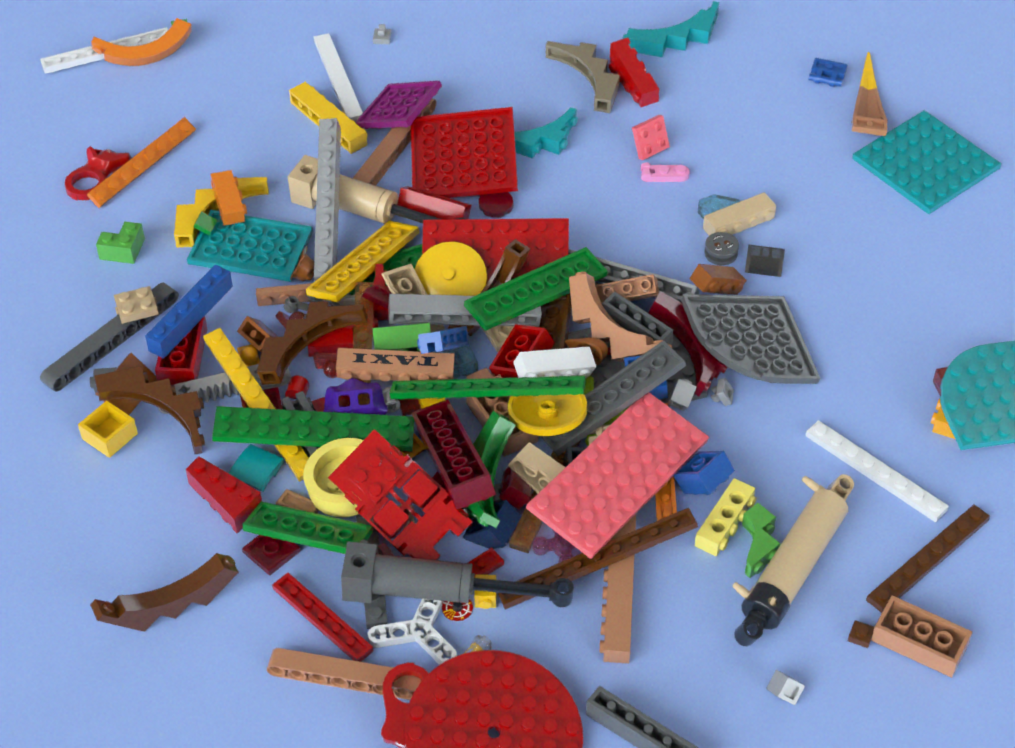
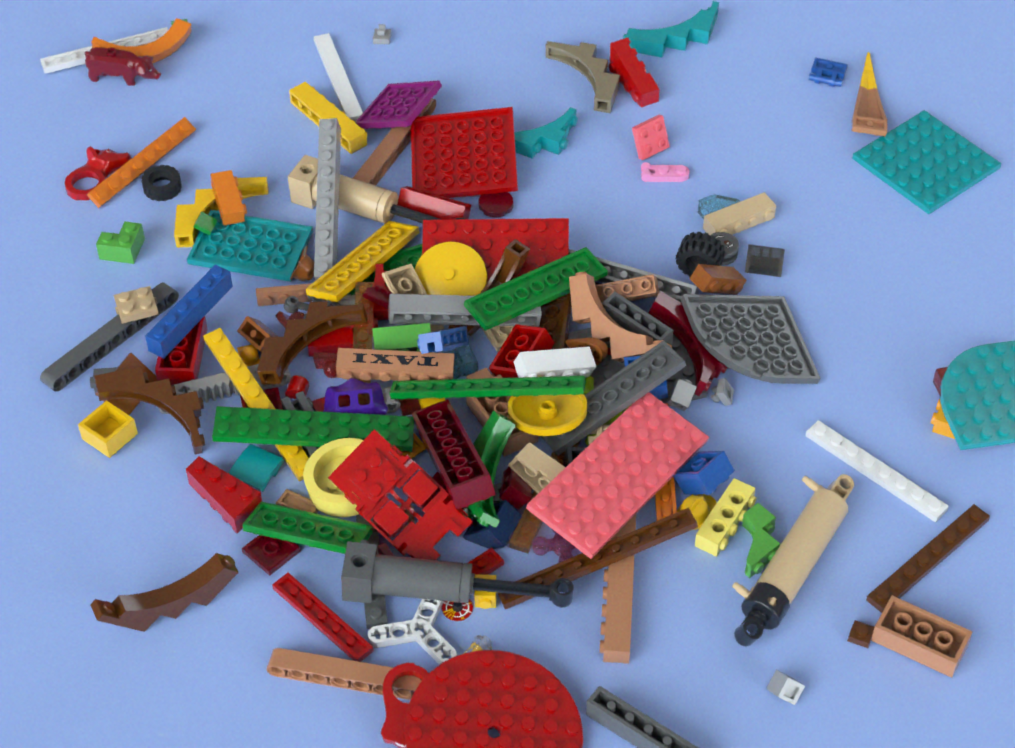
none -> dark red animal [85,47,162,86]
none -> black tyre [141,165,182,201]
none -> black tyre [676,232,726,277]
none -> yellow piece [677,494,717,530]

